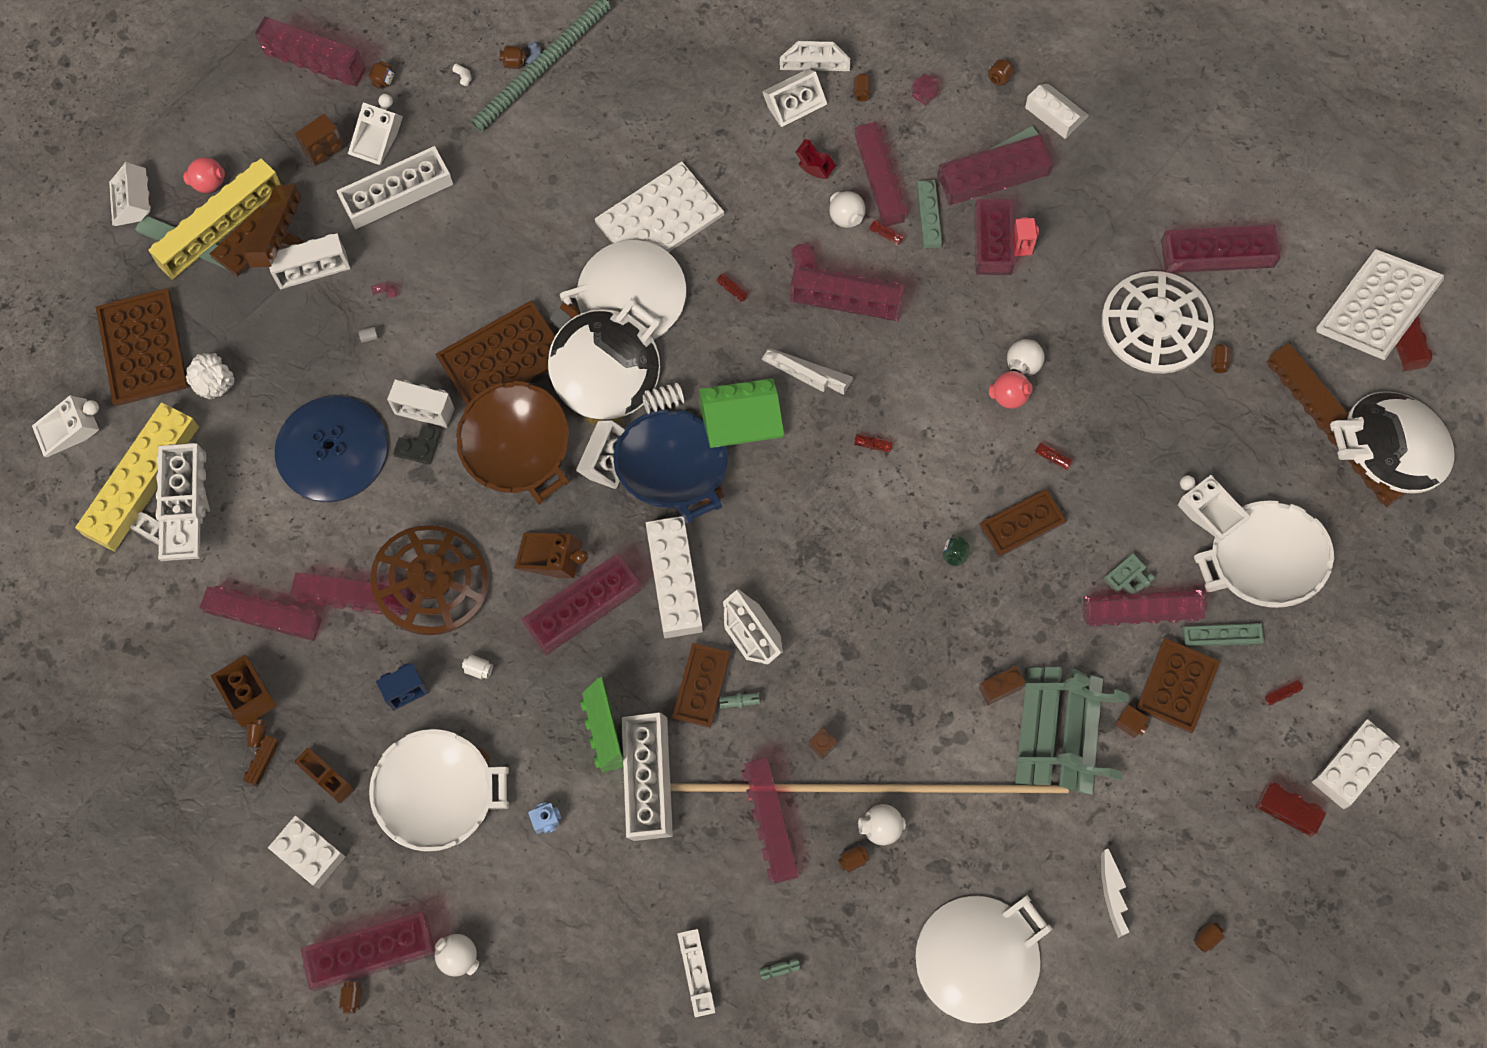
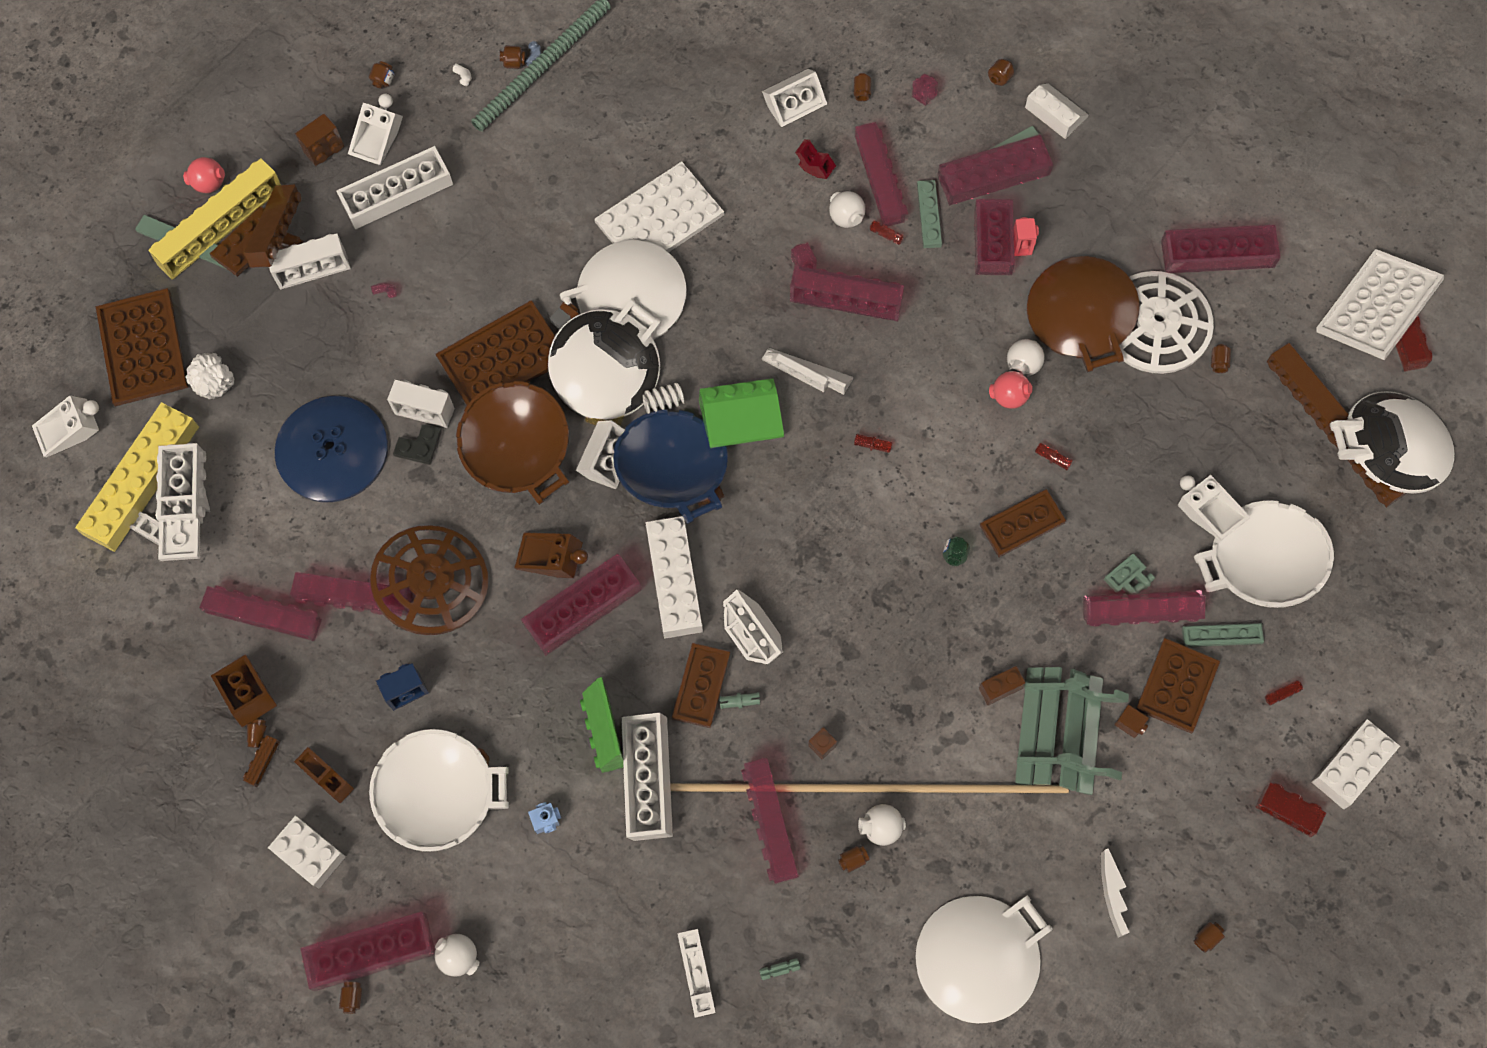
white slope [109,162,151,226] -> none
clear pink brick [255,16,366,87] -> none
light grey hinge [359,327,378,343] -> none
white brick [462,655,493,679] -> none
clear red axle [717,274,748,302] -> none
white wedge [780,41,850,71] -> none
none -> reddish brown dish [1027,256,1139,372]

